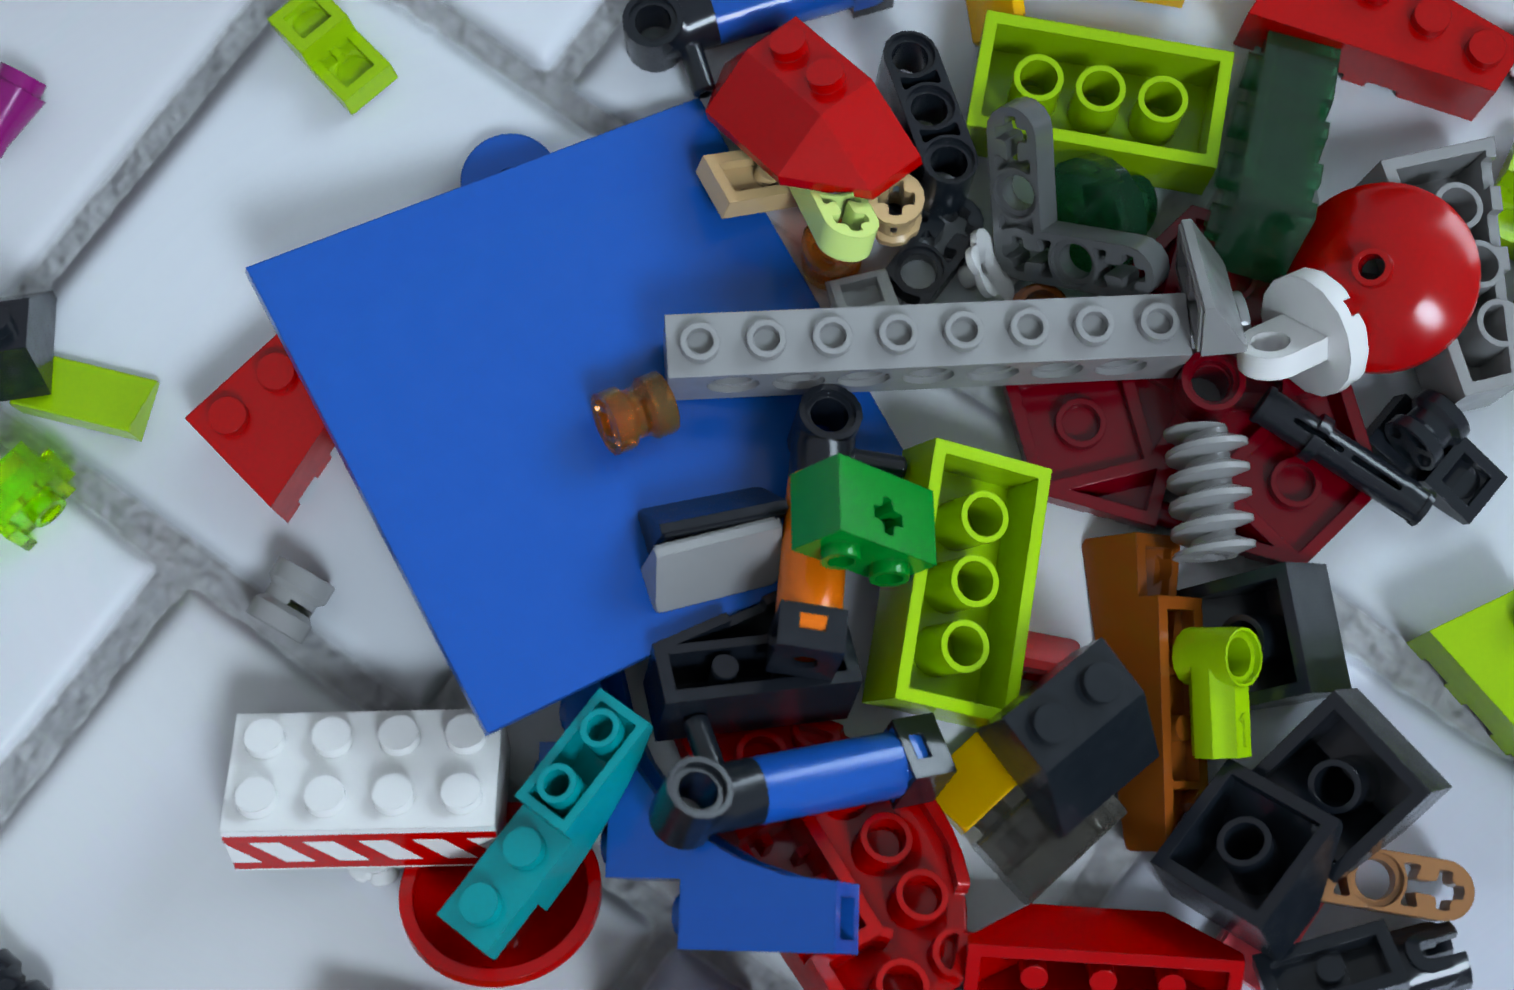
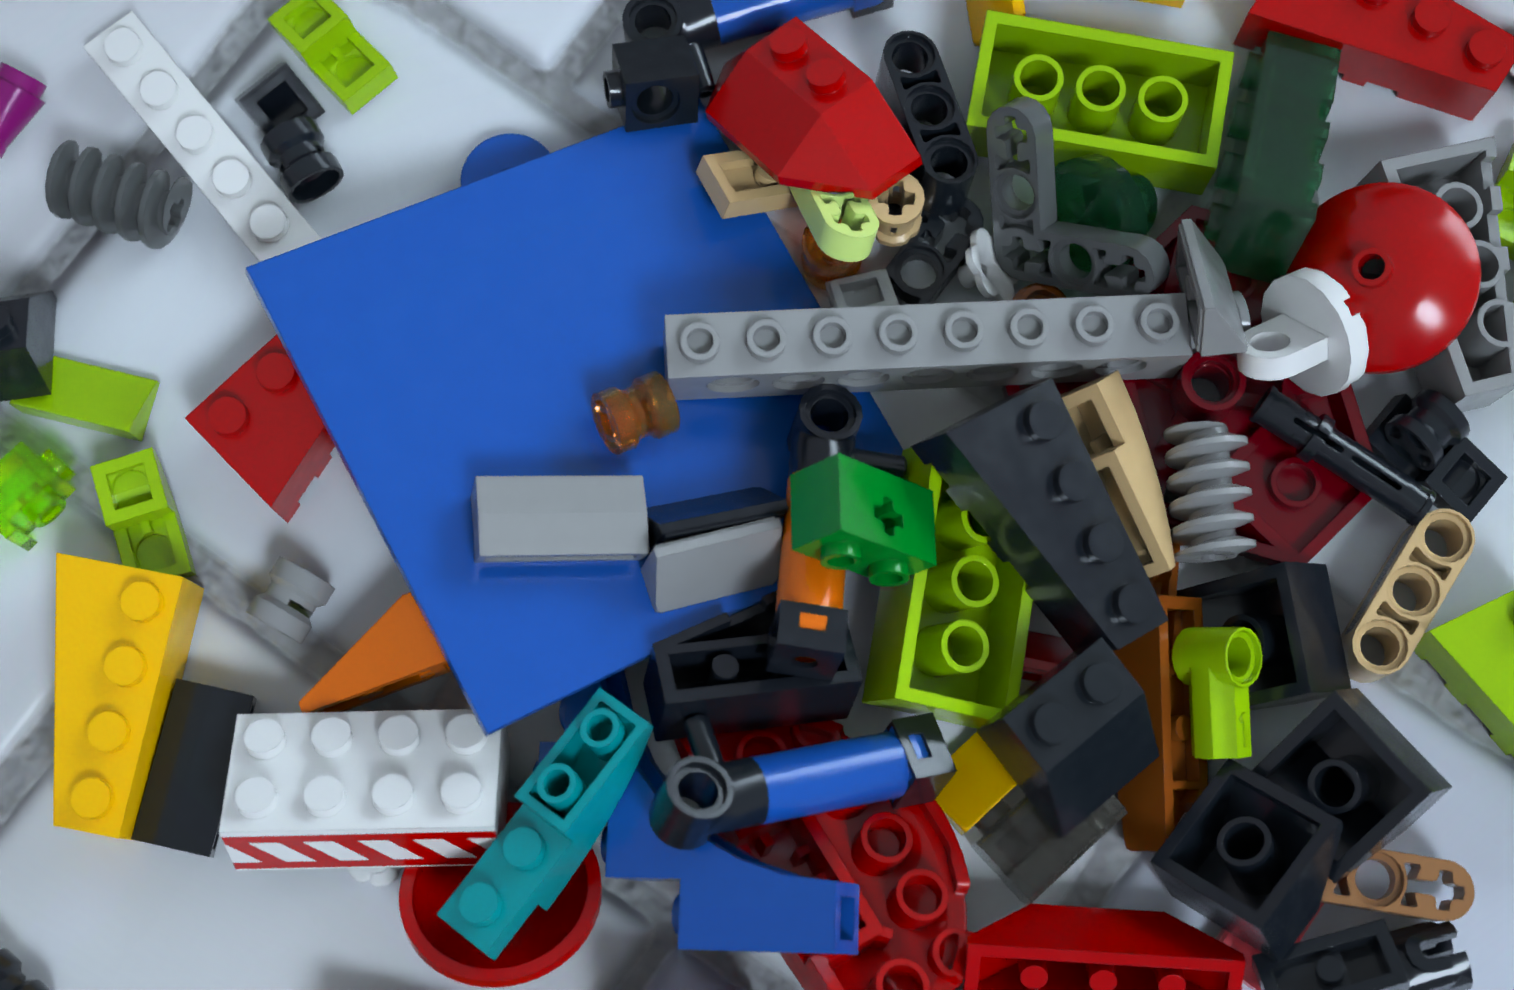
none -> dark grey piece [45,140,193,249]
none -> yellow wedge [53,552,204,840]
none -> white plate [83,11,321,262]
none -> lime slope [90,447,196,578]
none -> black piece [131,679,257,858]
none -> black slope [235,63,326,135]
none -> black wheel [260,117,344,203]
none -> orange slope [298,592,452,713]
none -> light grey piece [471,475,649,563]
none -> black brick [603,35,700,132]
none -> black wedge [910,378,1169,652]
none -> tan slope [1061,370,1176,578]
none -> tan beam [1341,509,1475,683]

